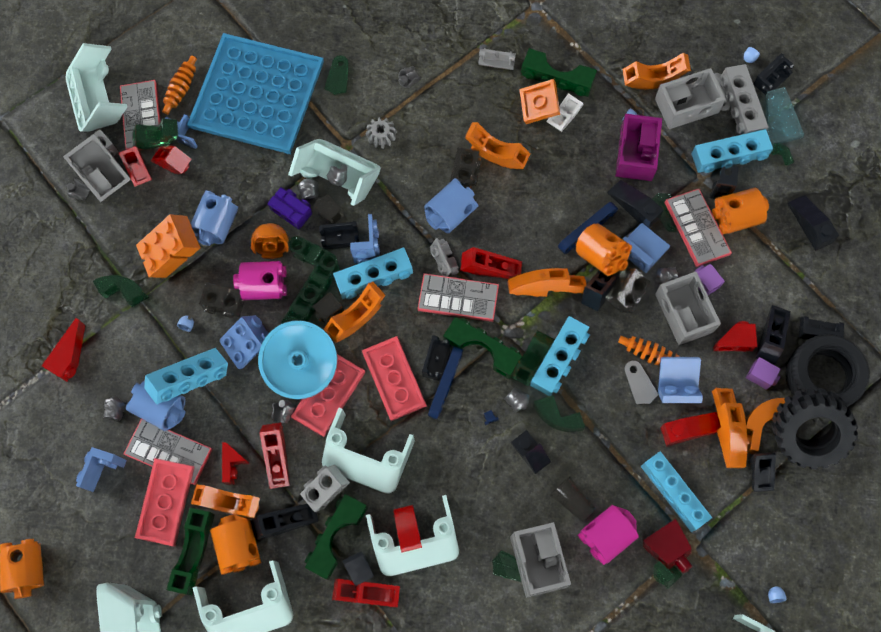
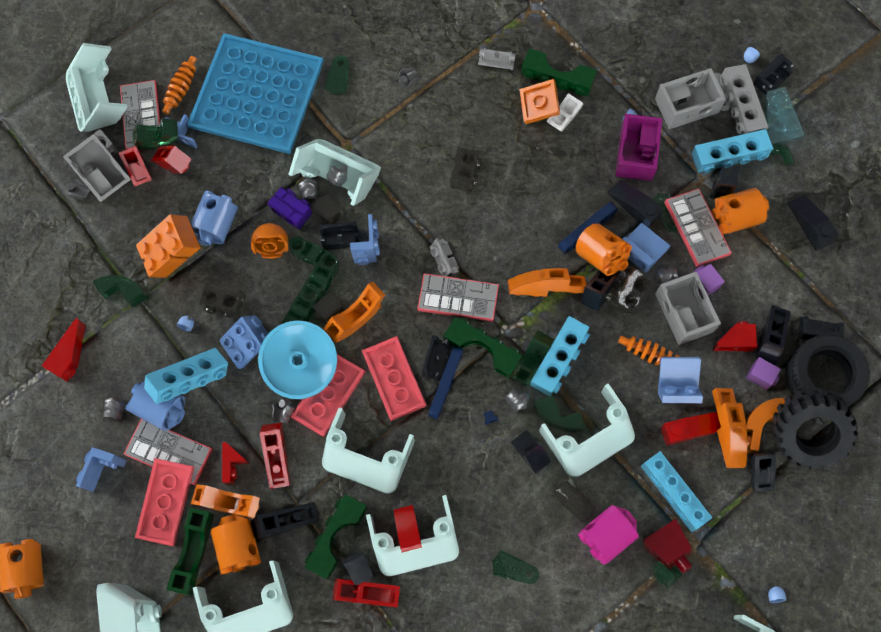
dark pink cylinder [233,261,287,300] -> none
light grey brick [300,465,350,512] -> none
medium azure brick [333,247,413,299] -> none
light grey gear [366,117,397,149] -> none
medium blue cylinder [424,178,478,233] -> none
red slope [460,247,522,279] -> none
orange arch [465,122,530,169] -> none
light grey piece [510,522,571,598] -> none
orange arch [622,53,691,90] -> none
light grey piece [624,361,659,404] -> none
none -> light aqua windscreen [539,384,635,477]

